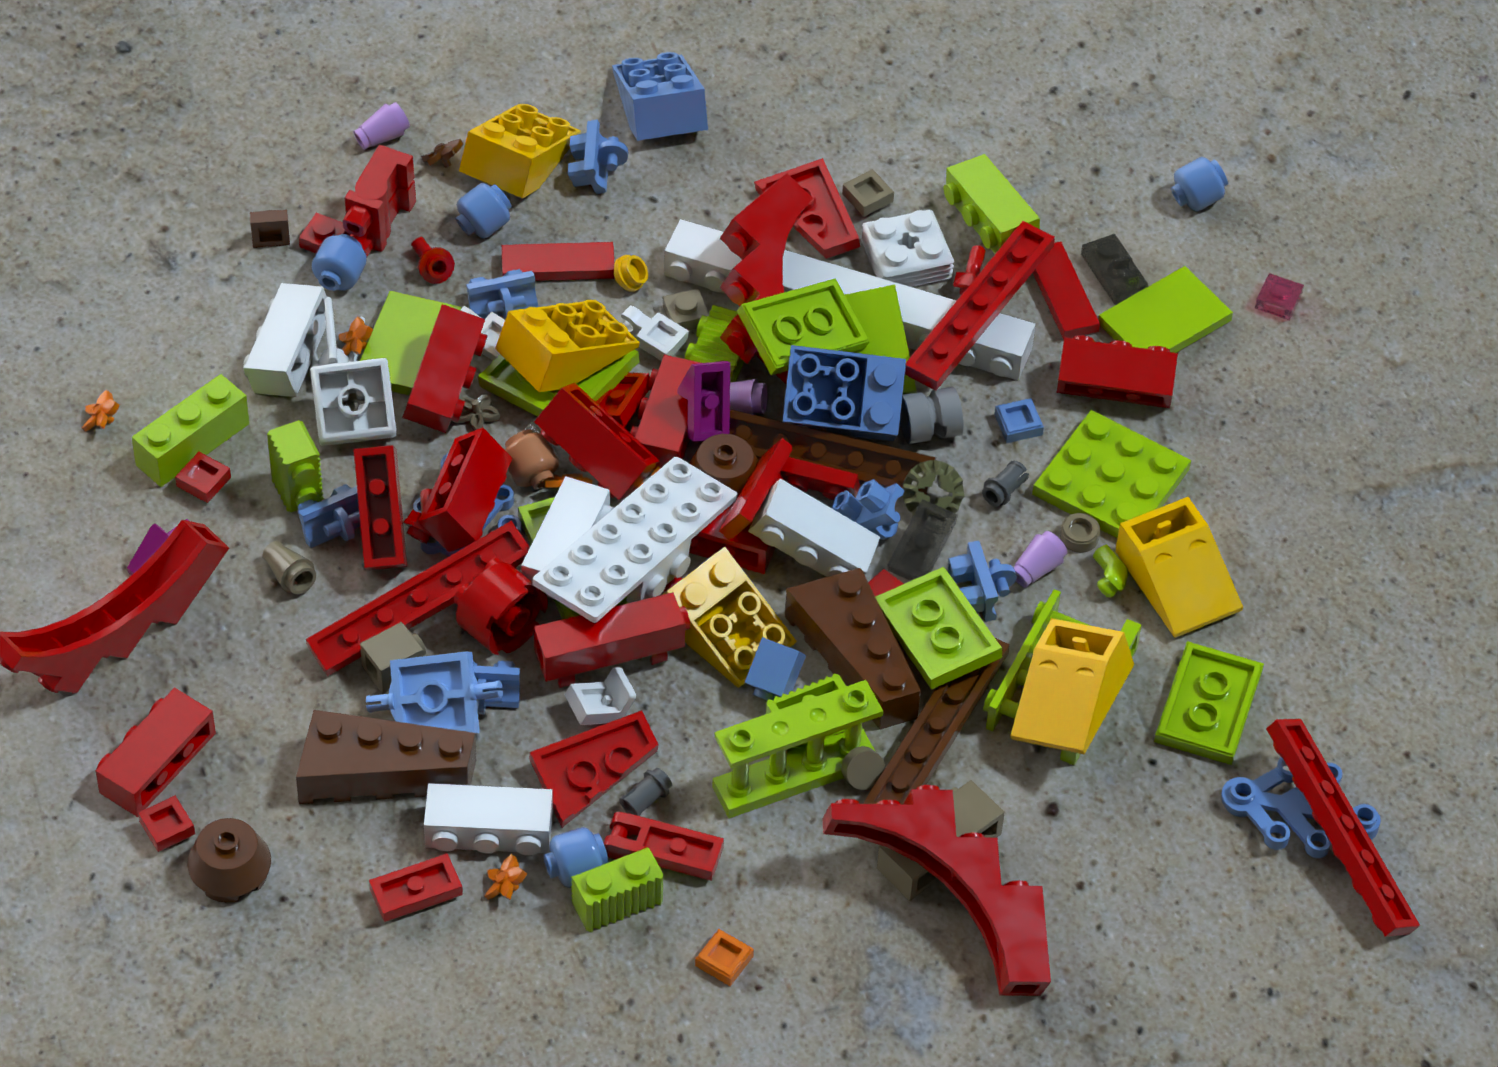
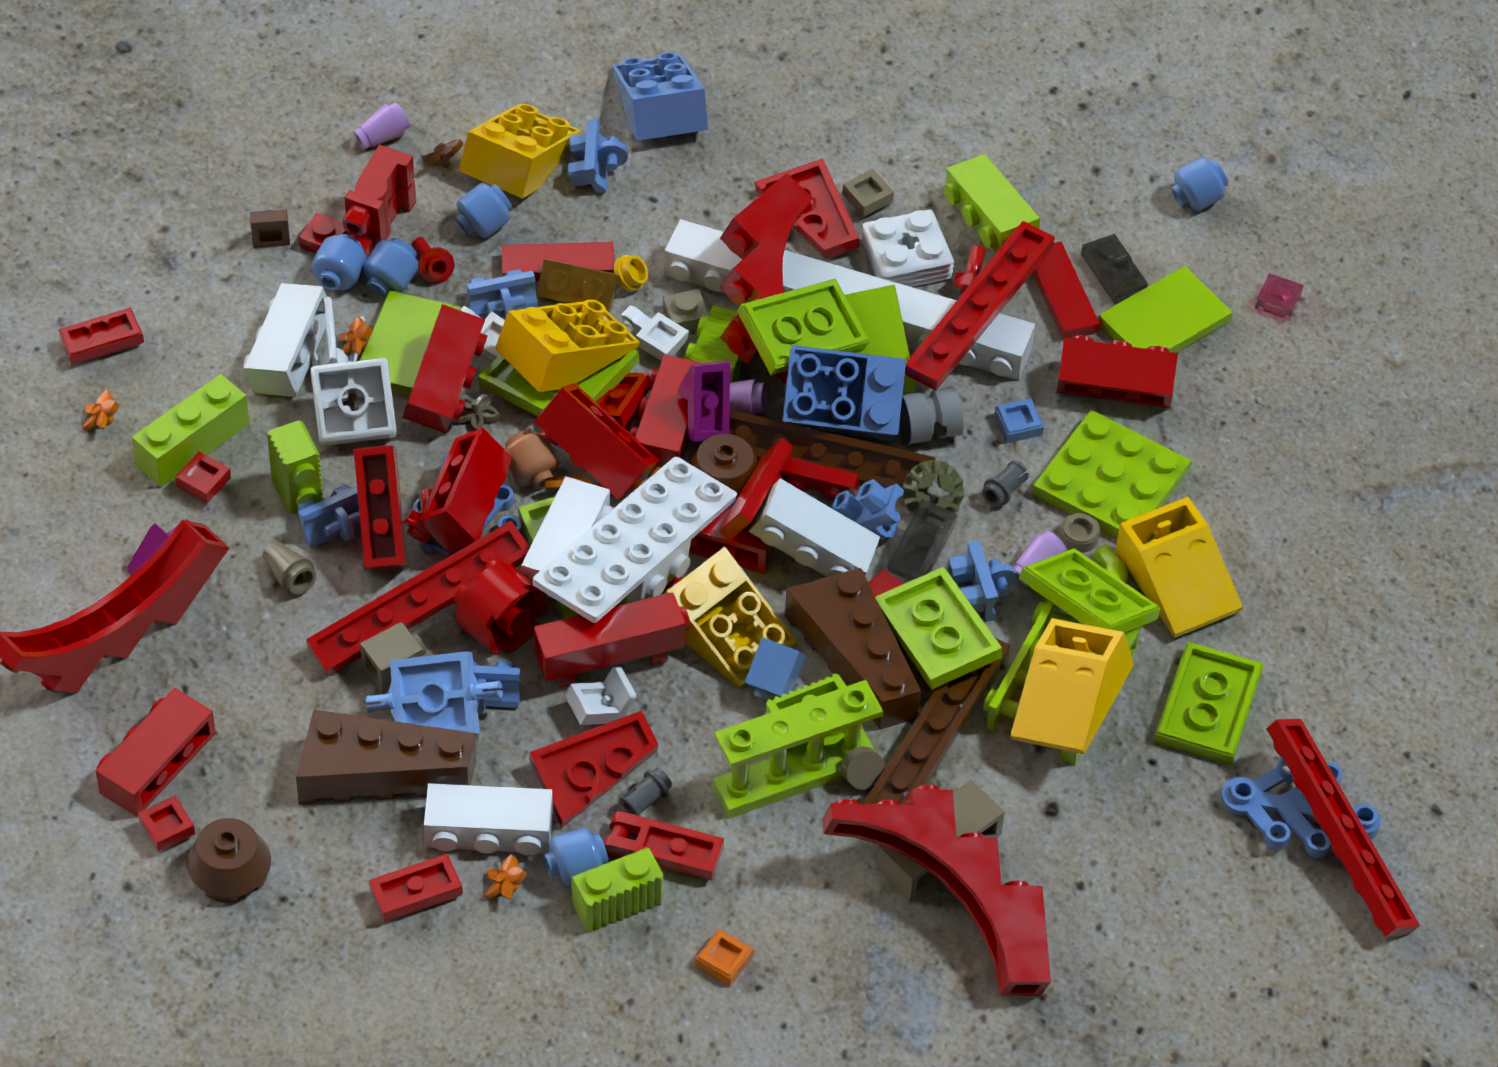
none -> red plate [58,307,144,365]
none -> medium blue head [363,238,419,296]
none -> pearl gold plate [536,259,619,312]
none -> lime tile [1019,548,1161,633]

